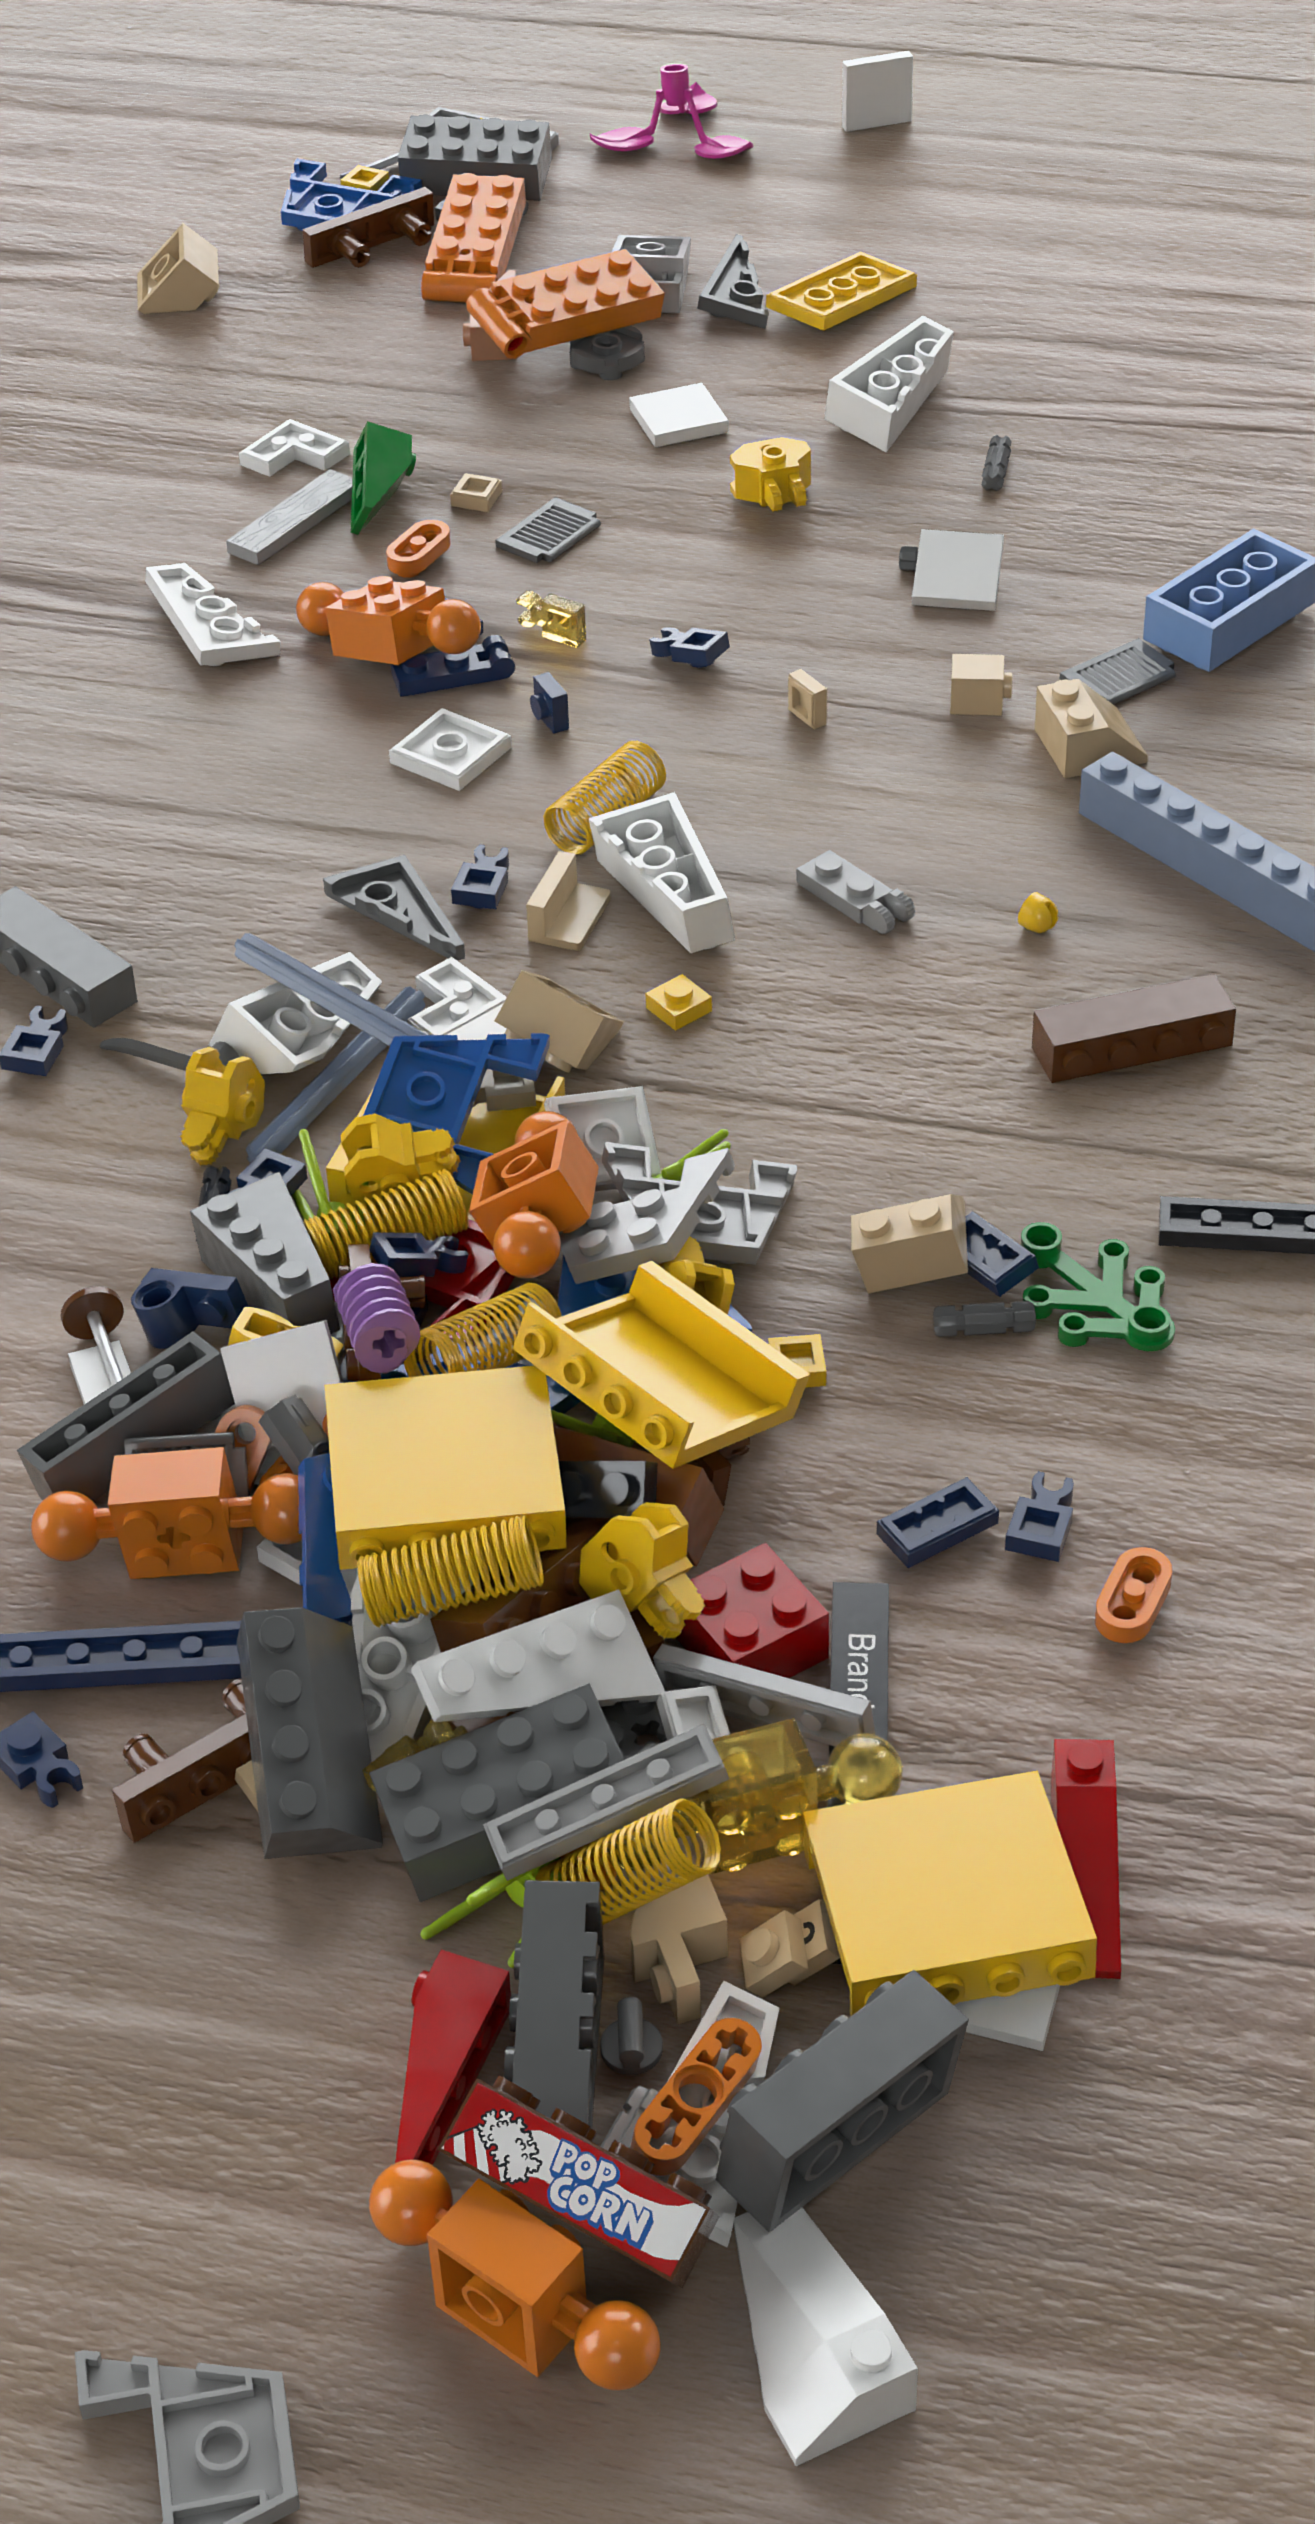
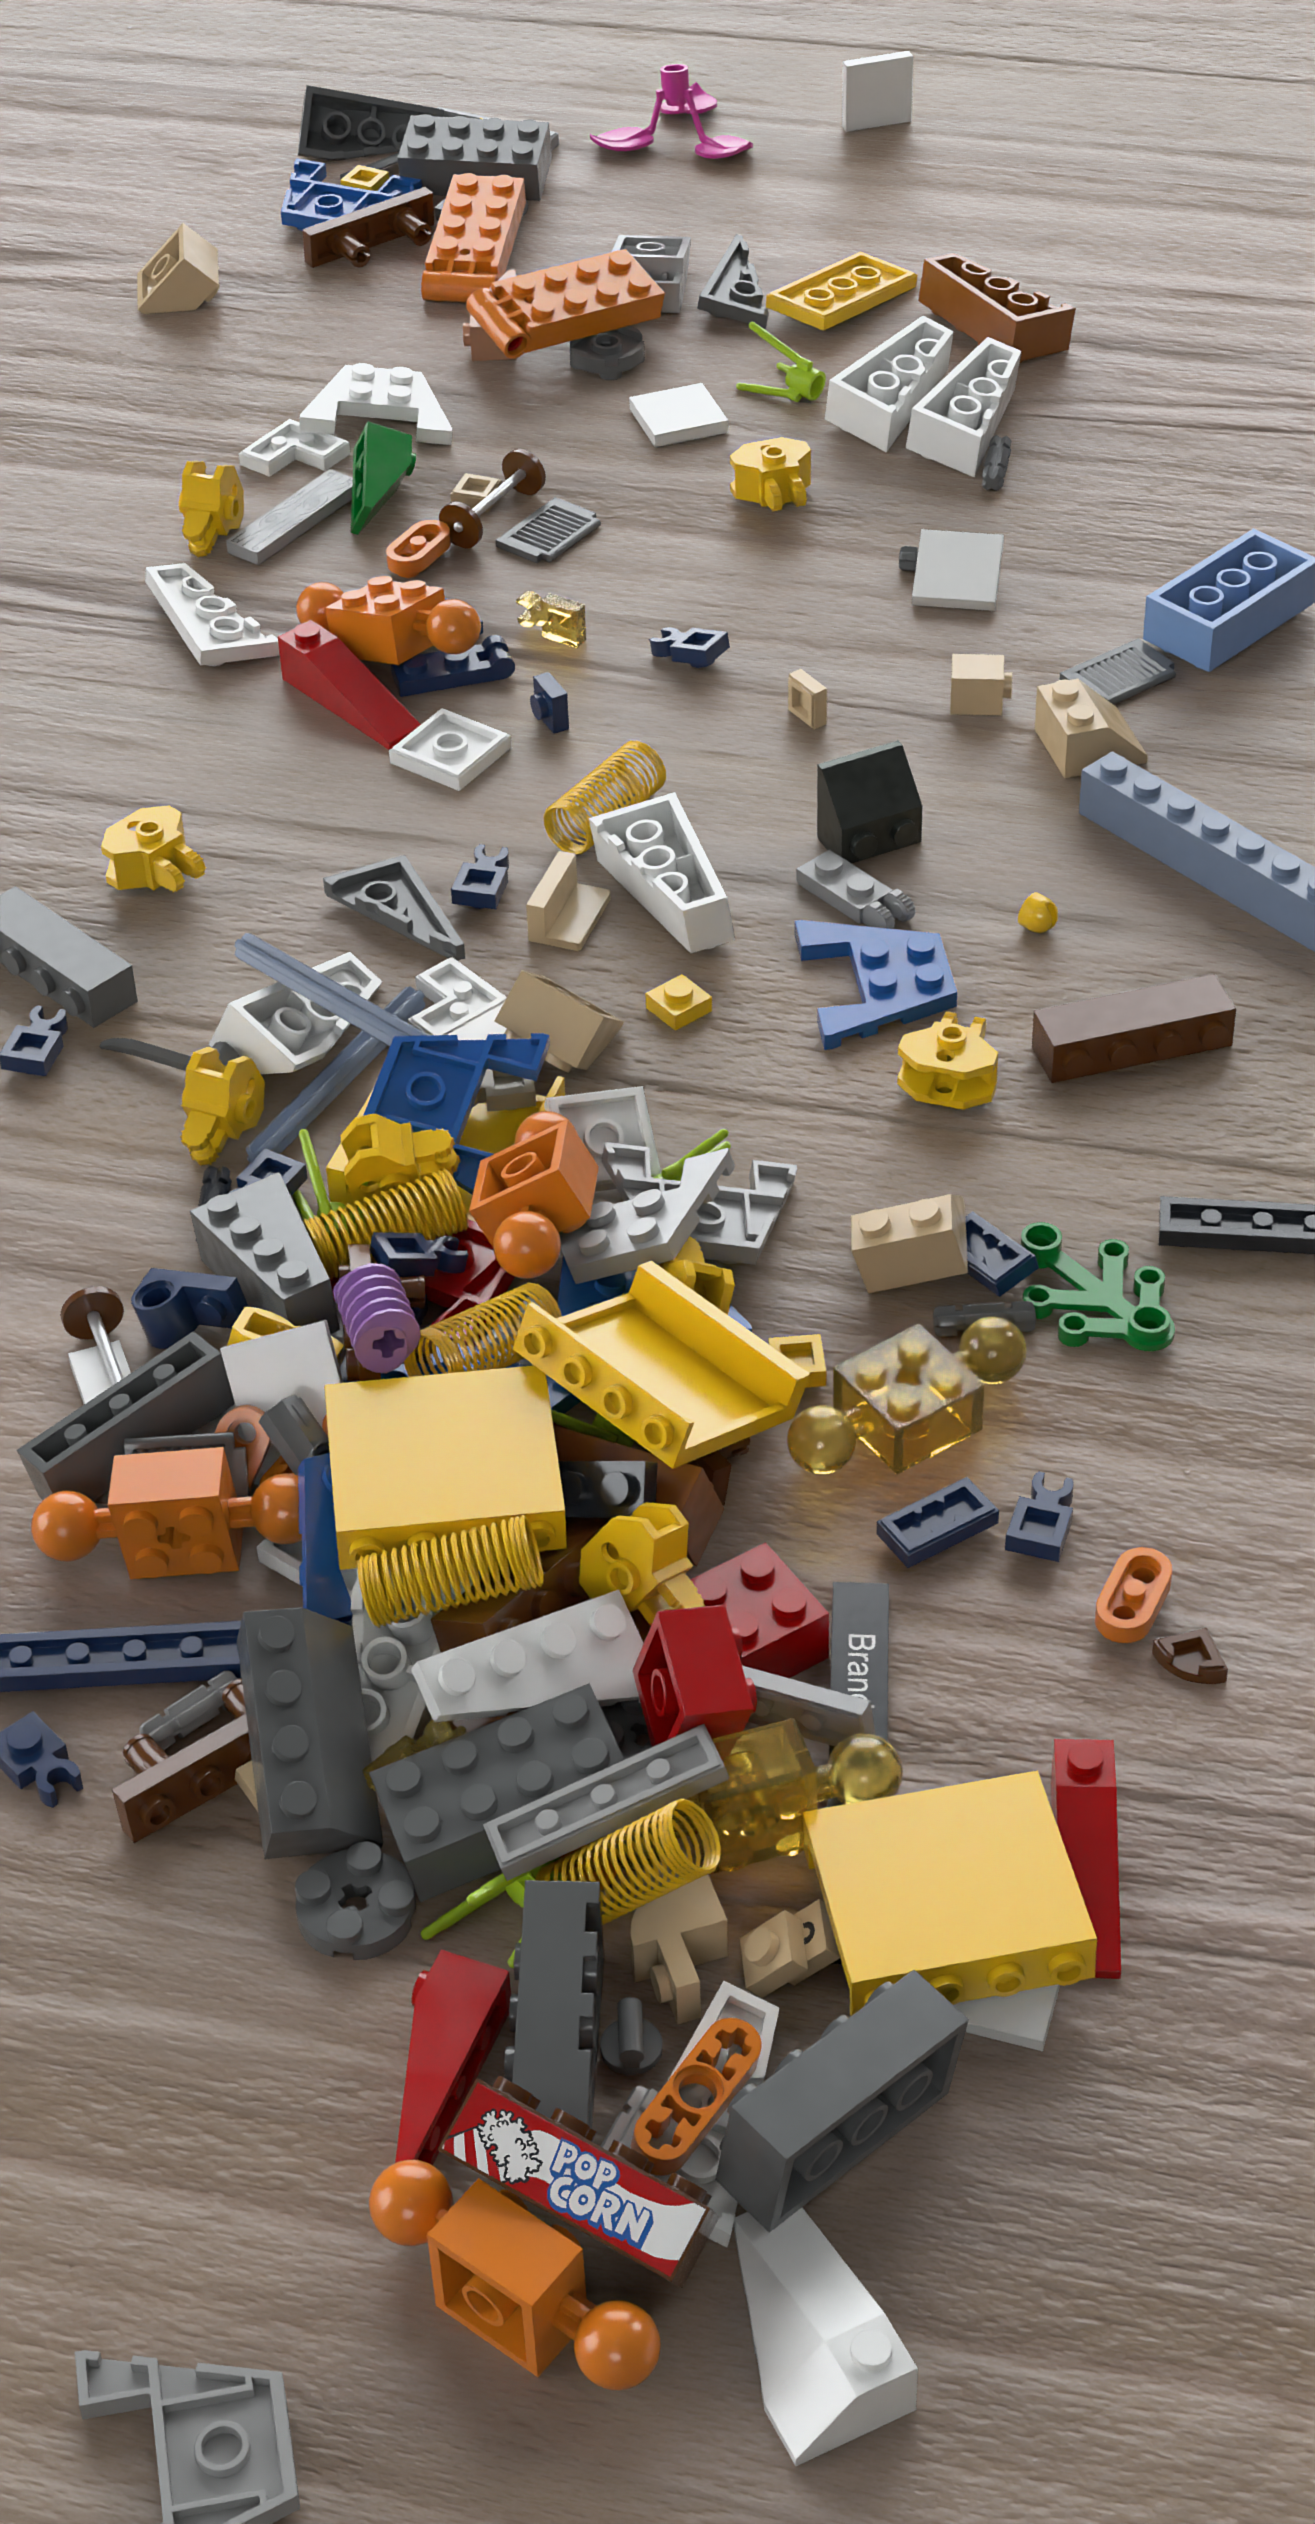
none -> yellow hinge [101,805,207,892]
none -> light grey axle [139,1671,238,1750]
none -> yellow hinge [179,461,244,558]
none -> red slope [278,620,421,750]
none -> dark grey plate [295,1841,416,1960]
none -> dark grey wedge [298,85,444,161]
none -> white wing [299,363,452,445]
none -> reddish brown axle [439,449,546,549]
none -> red brick [632,1605,757,1766]
none -> lime plant [736,322,826,402]
none -> clear yellow brick [787,1316,1027,1475]
none -> wing [795,920,957,1050]
none -> pearl dark grey slope [817,740,923,864]
none -> yellow hinge [897,1011,998,1110]
none -> white wedge [906,337,1021,477]
none -> dark orange wedge [918,253,1076,364]
none -> reddish brown tile [1152,1628,1228,1684]

